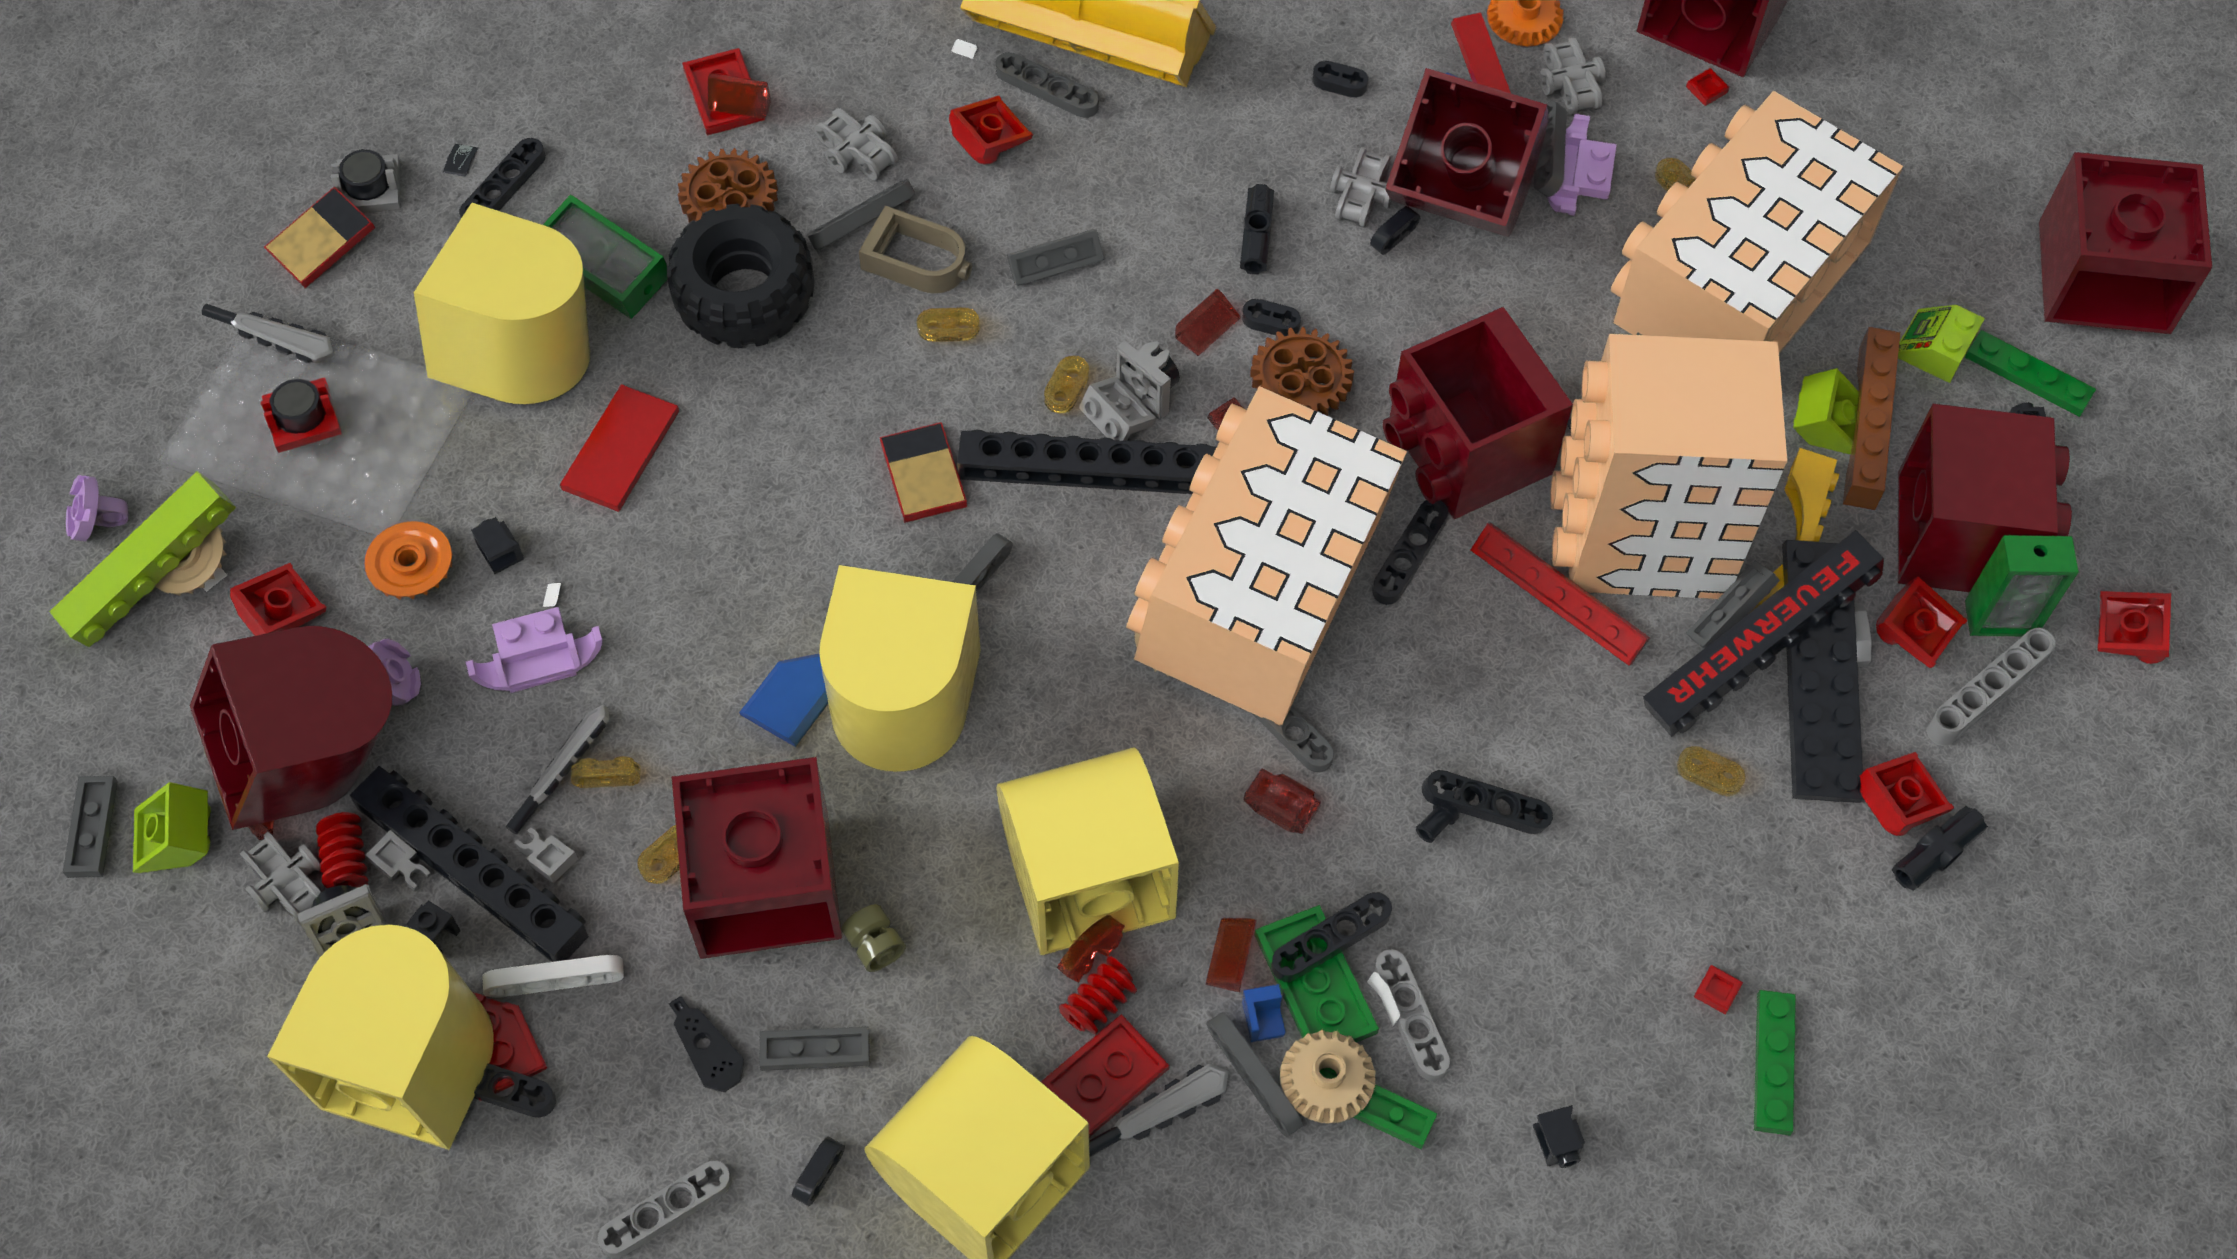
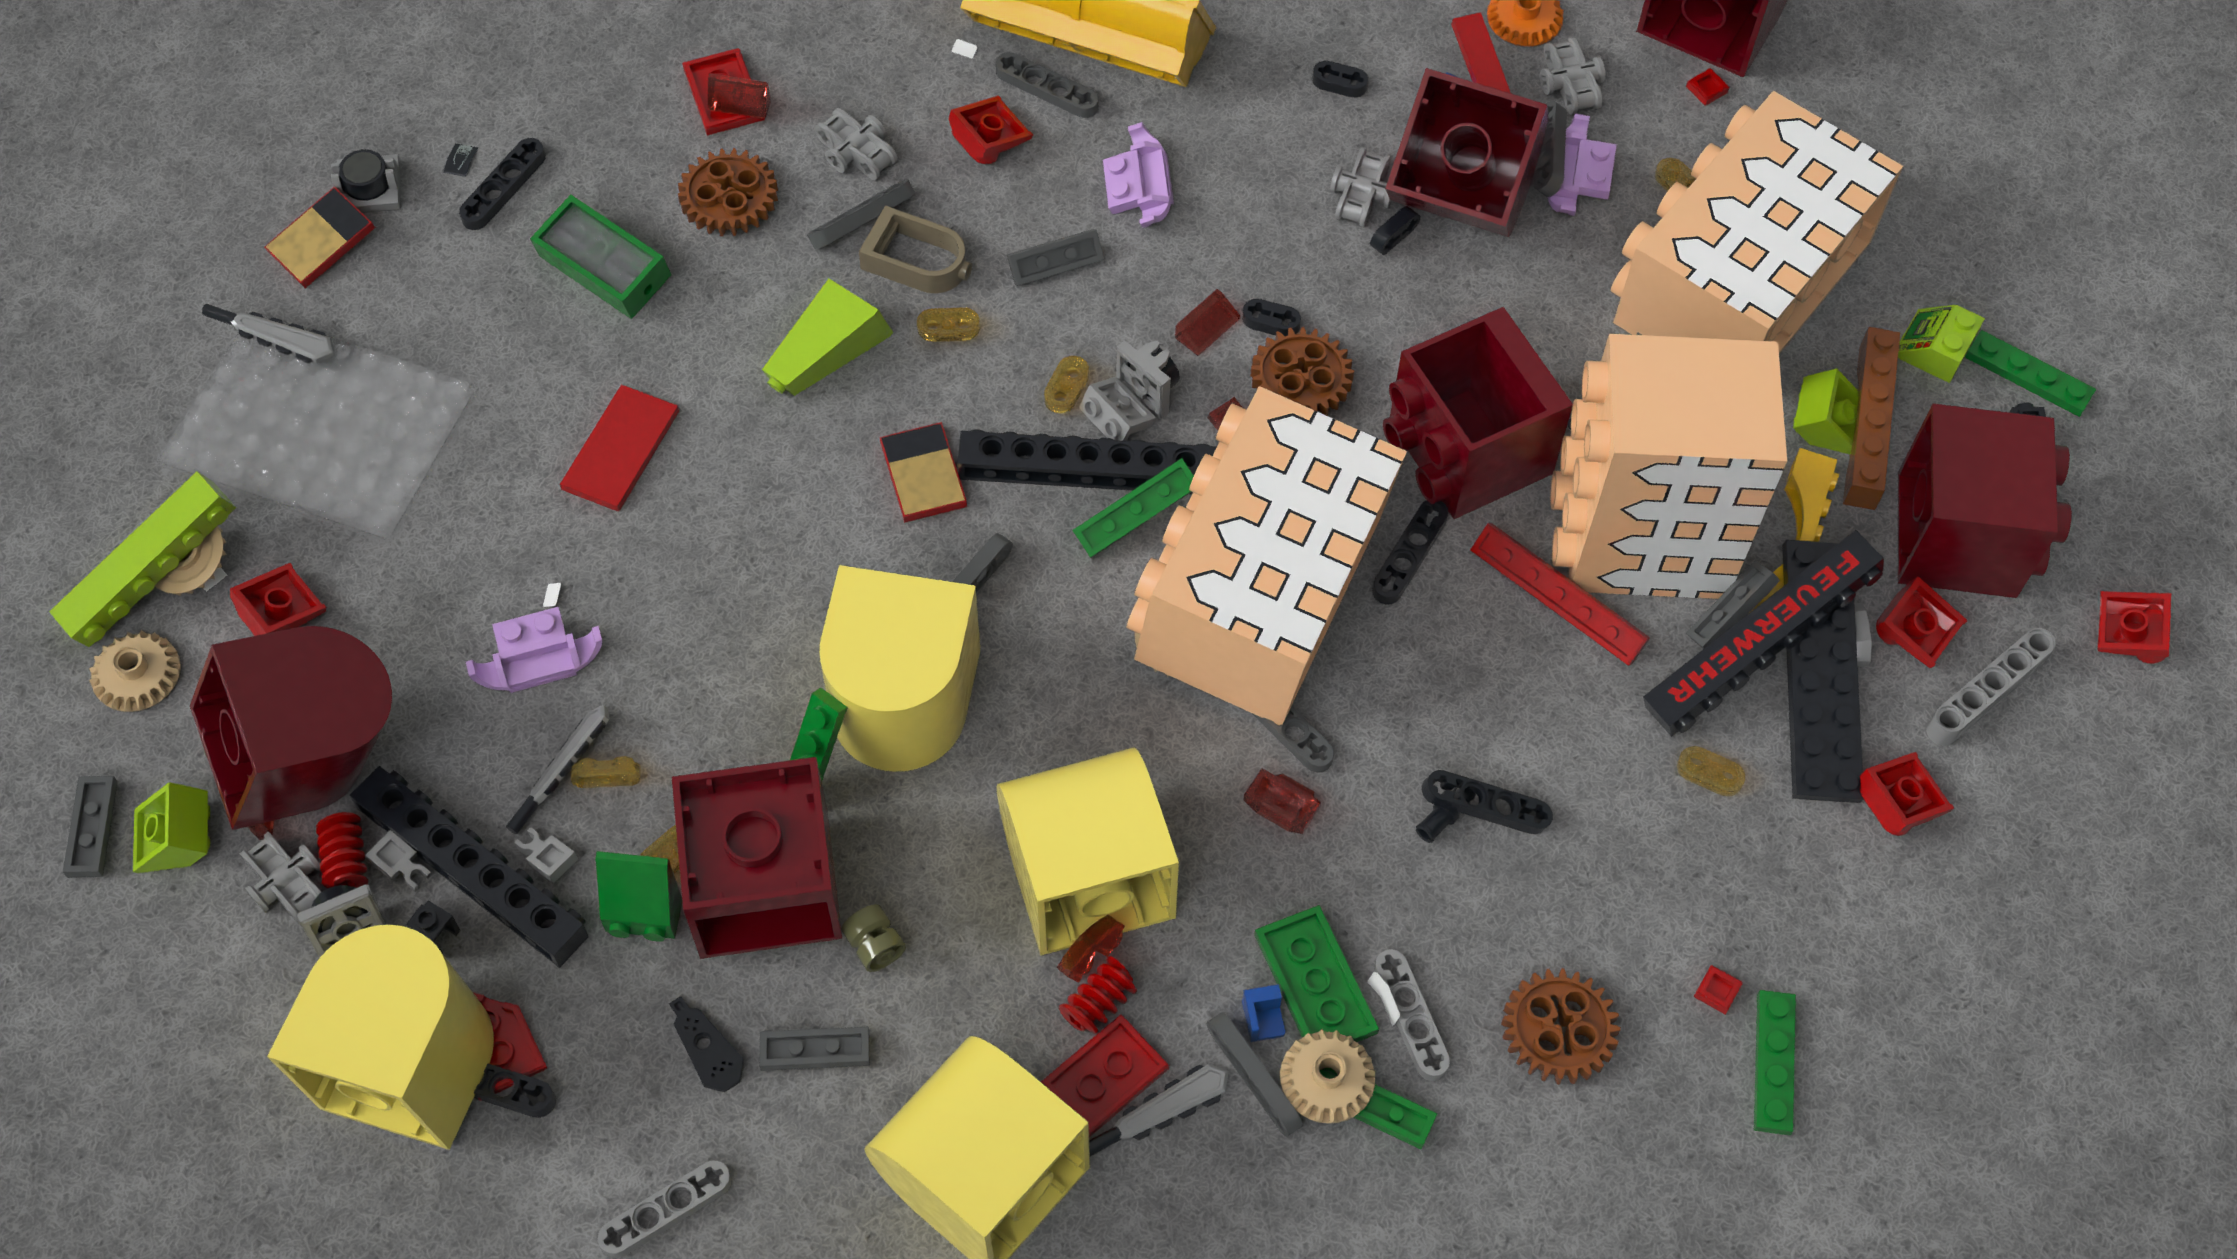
lavender tile [66,475,128,541] -> none
piece [260,377,342,453] -> none
orange gear [364,521,453,600] -> none
lavender tile [368,639,421,706] -> none
light yellow brick [414,203,590,404] -> none
black window [471,517,524,574] -> none
white beam [483,955,624,998] -> none
black tyre [667,204,814,348] -> none
blue tile [739,653,828,747] -> none
black beam [792,1136,845,1206] -> none
clear red slope [1205,918,1256,993] -> none
black piece [1240,184,1274,275] -> none
black beam [1271,892,1392,982] -> none
black window [1533,1105,1585,1168] -> none
black piece [1892,806,1988,891] -> none
green brick [1965,535,2079,637] -> none
dark red piece [2039,152,2212,334] -> none
none -> tan gear [89,630,181,712]
none -> green slope [596,851,682,942]
none -> lime slope [762,278,894,396]
none -> green plate [790,688,847,781]
none -> green plate [1072,458,1194,558]
none -> lavender plate [1103,122,1174,228]
none -> dark orange gear [1501,968,1621,1085]

